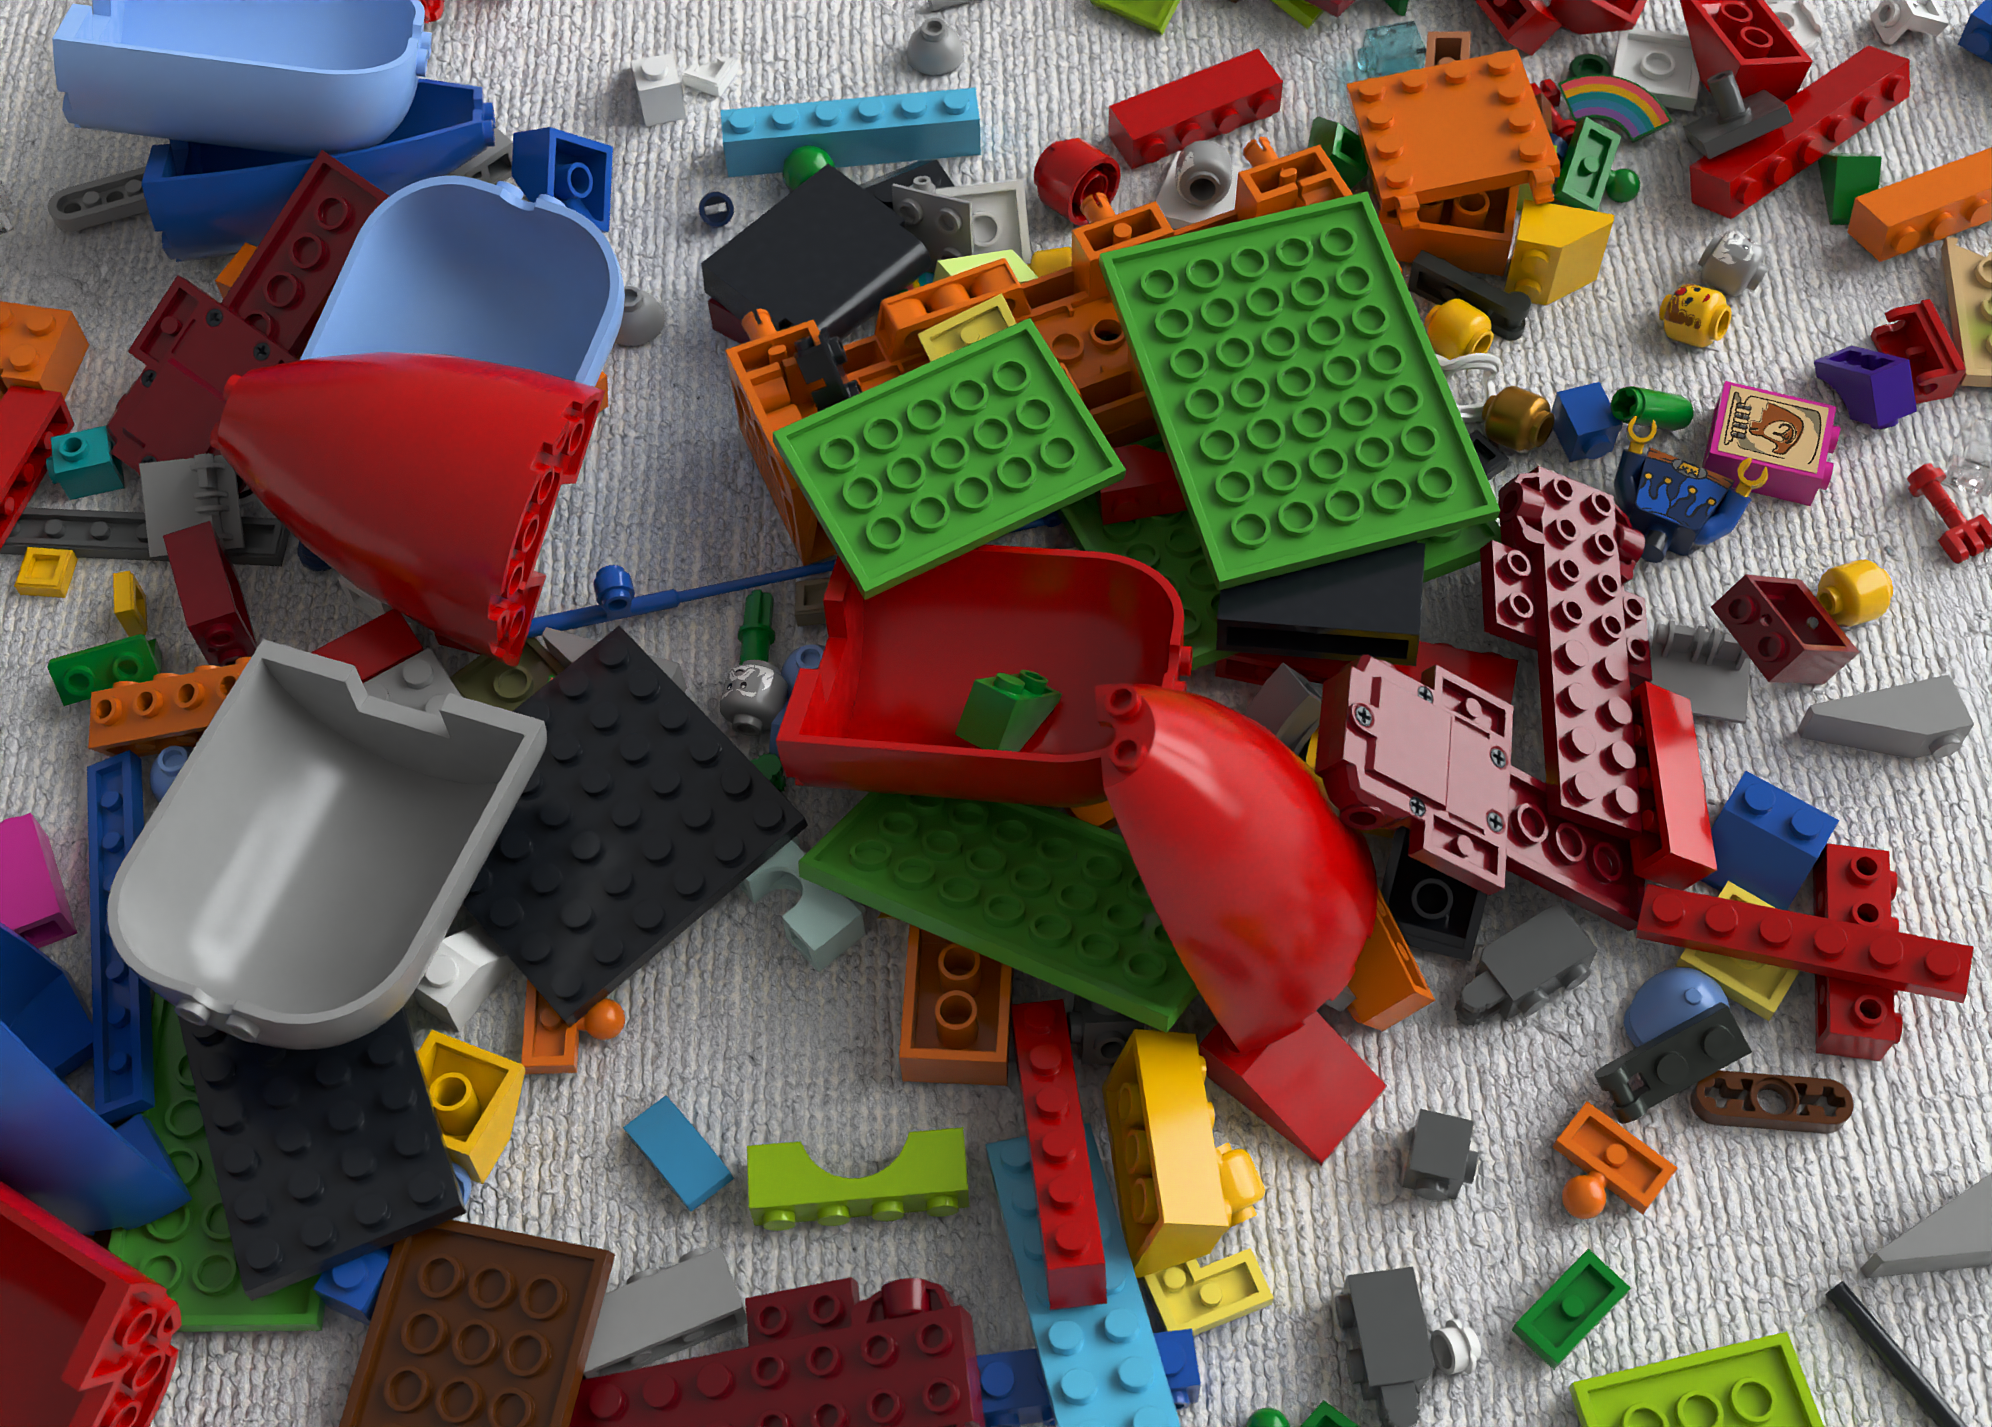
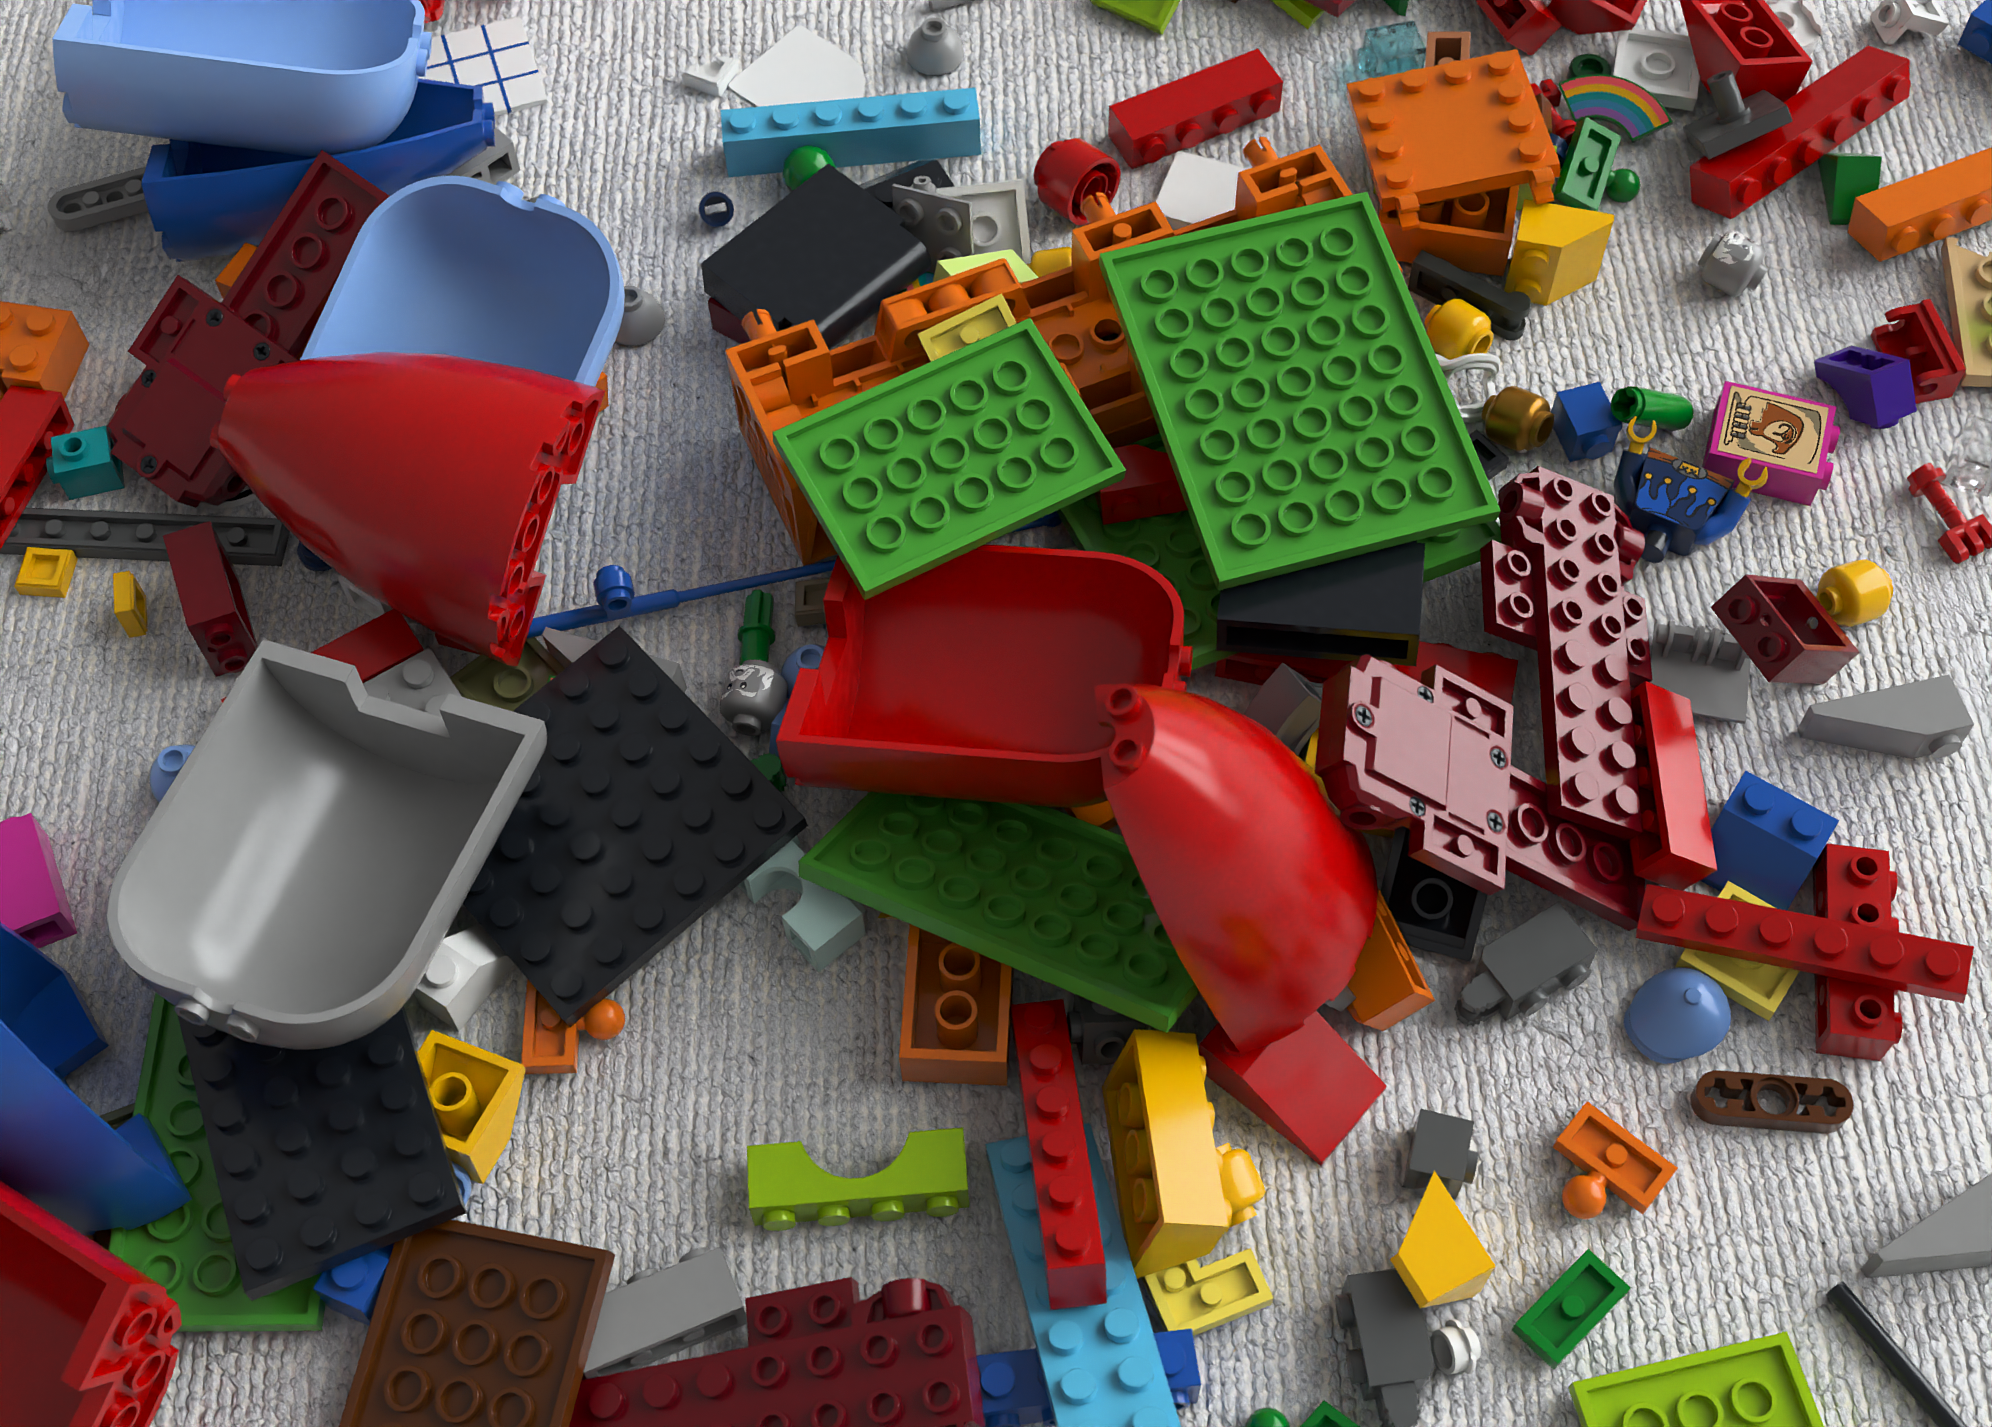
green bracket [47,634,162,706] -> none
blue plate [87,750,155,1124] -> none
orange brick [88,657,251,757] -> none
light grey hinge [139,454,245,557] -> none
blue slope [511,127,613,233] -> none
dark azure slope [623,1095,734,1212] -> none
white slope [629,53,687,127] -> none
black hinge [793,327,862,412] -> none
green slope [955,670,1062,752] -> none
light grey head [1175,140,1232,206] -> none
green slope [1307,116,1368,189] -> none
pearl dark grey plate [1594,1002,1752,1124] -> none
yellow head [1659,283,1732,348] -> none
none -> white piece [419,16,548,116]
none -> white sticker [728,26,866,107]
none -> yellow slope [1390,1171,1496,1308]

